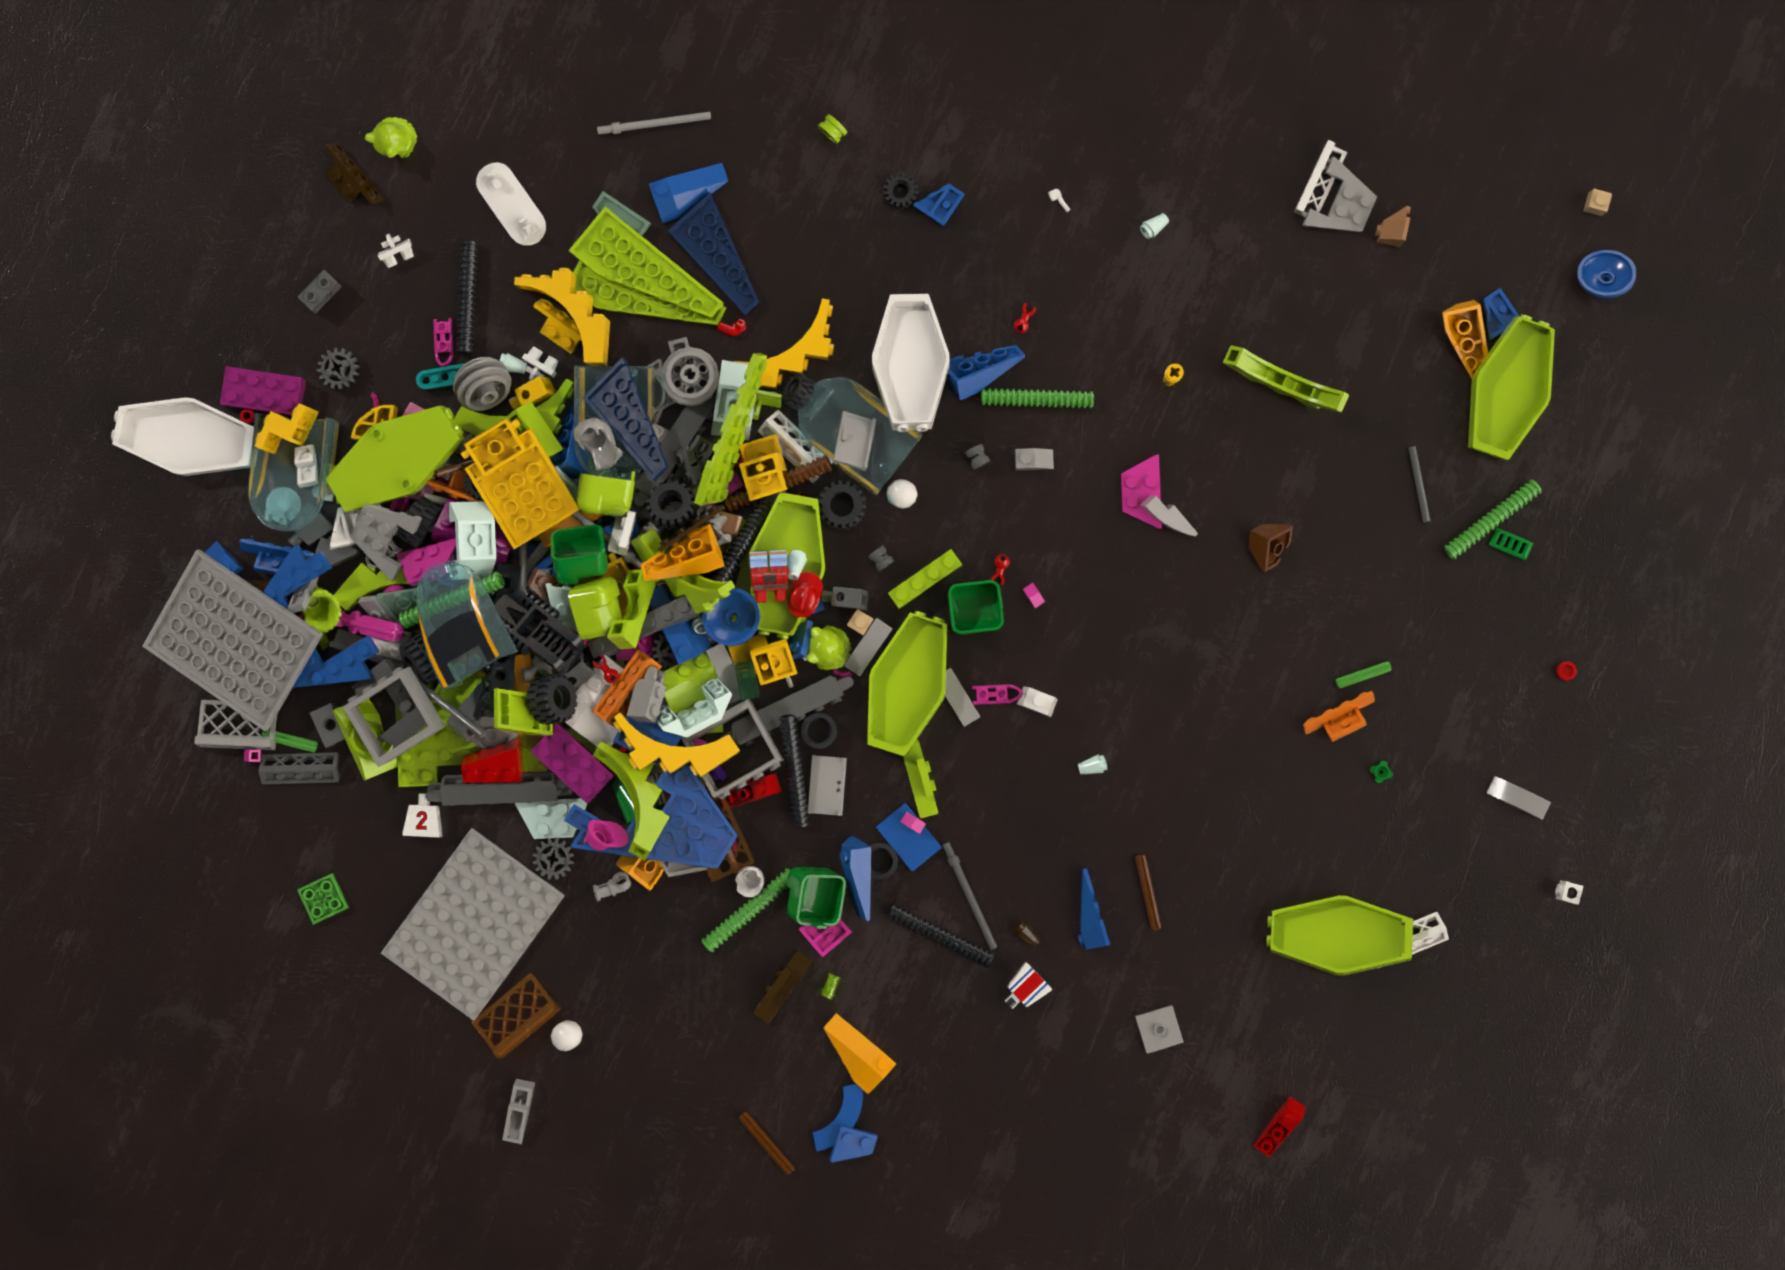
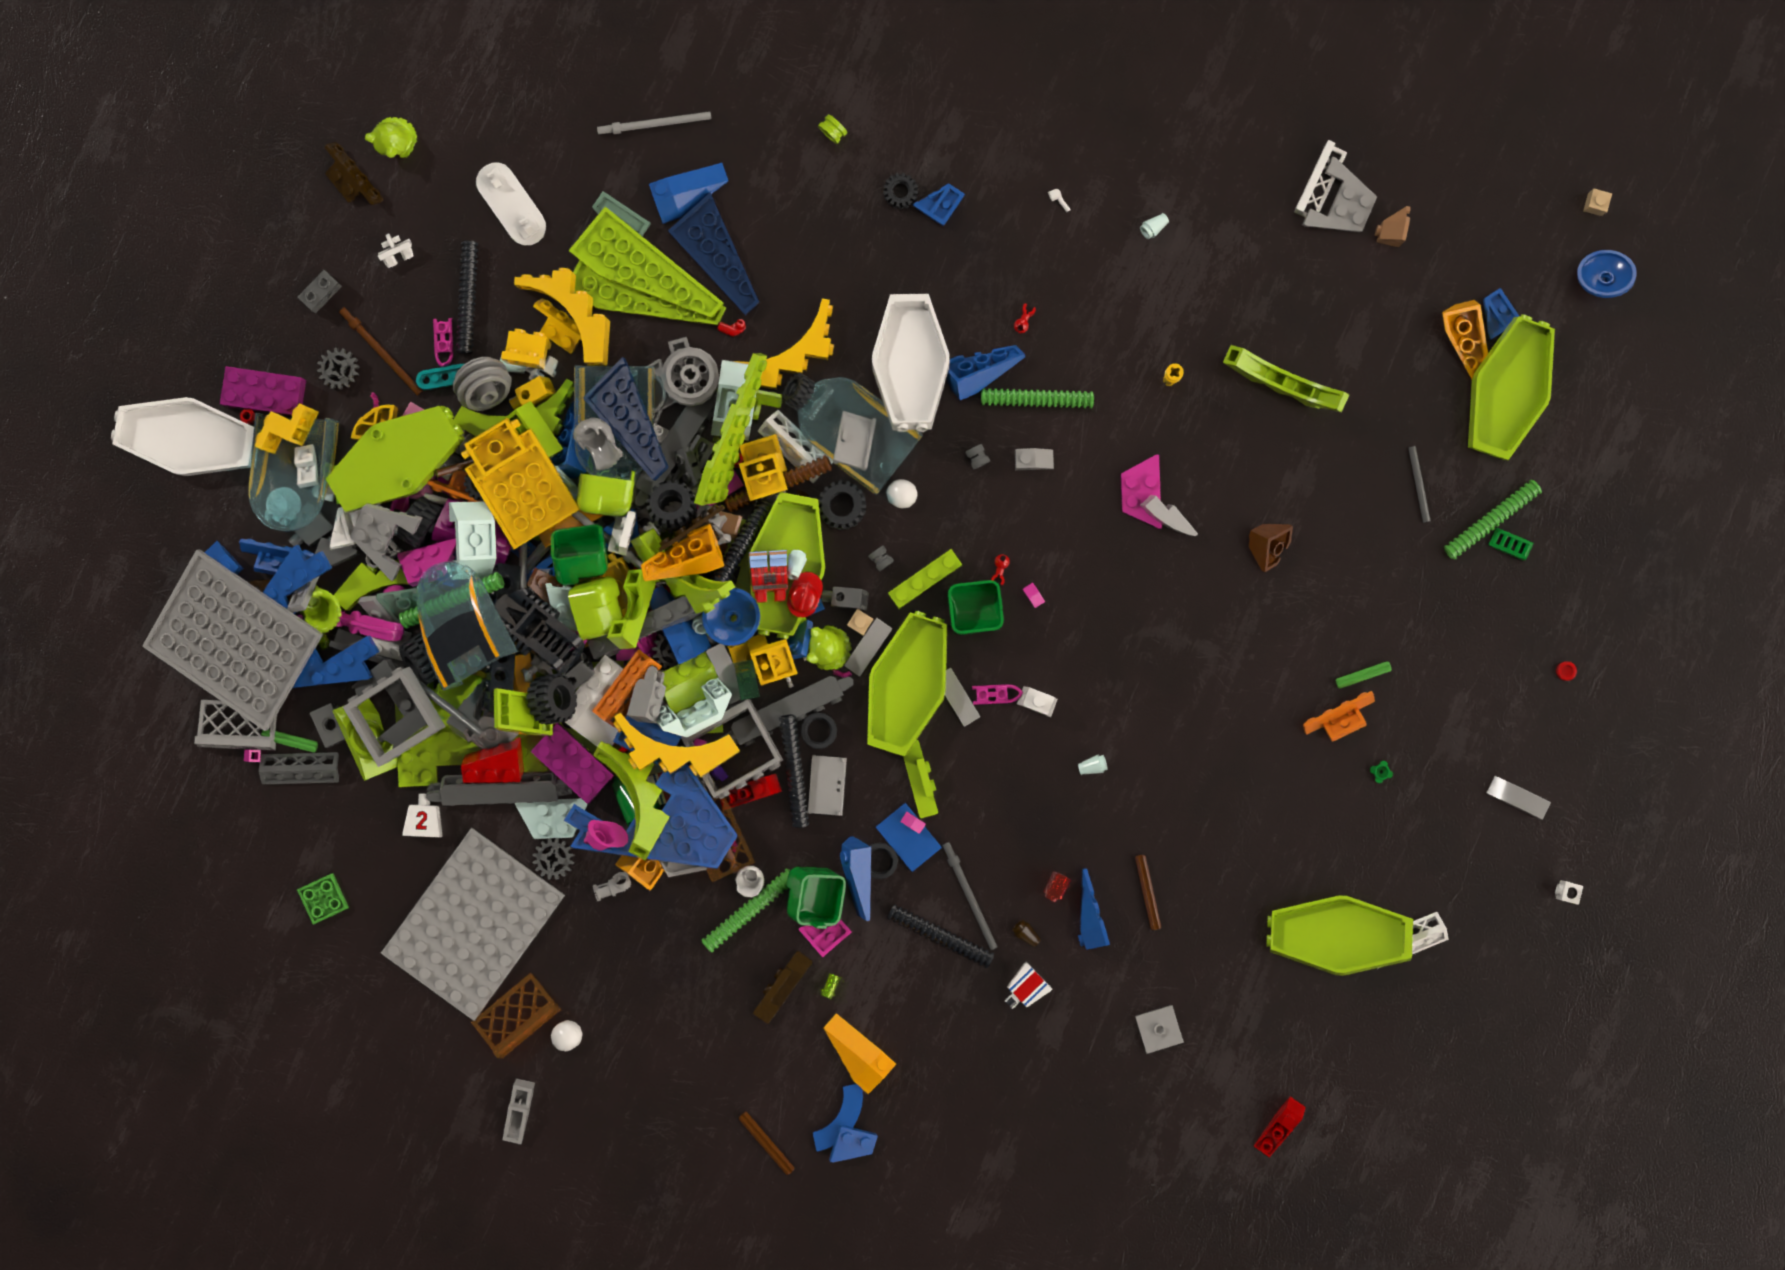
red arm [592,655,619,684] -> none
none -> reddish brown bar [339,307,423,396]
none -> yellow bracket [501,329,552,370]
none -> clear red brick [1043,871,1071,902]

